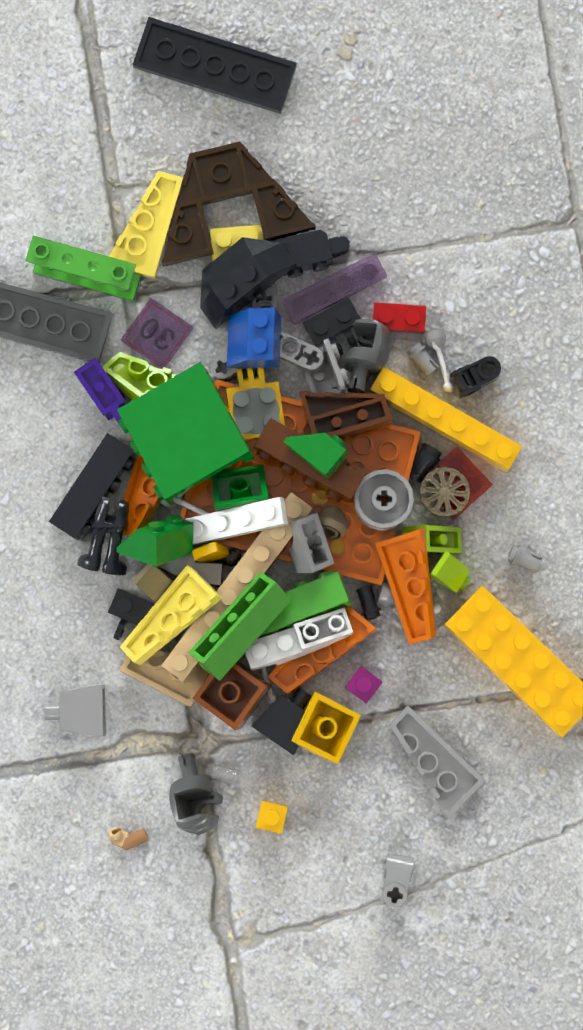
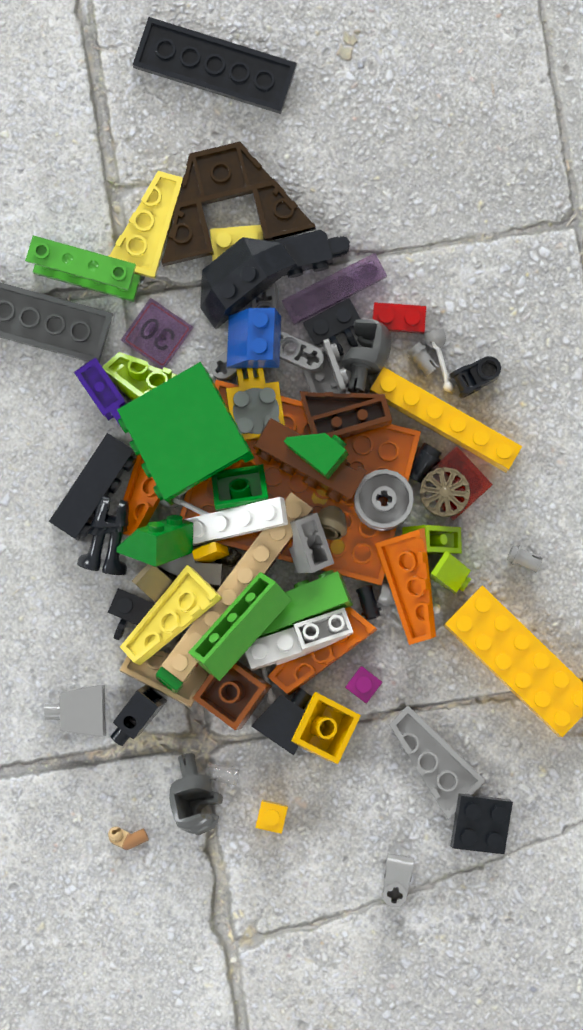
none -> black torso [110,685,168,746]
none -> green tile [156,667,183,694]
none -> black plate [450,793,513,854]

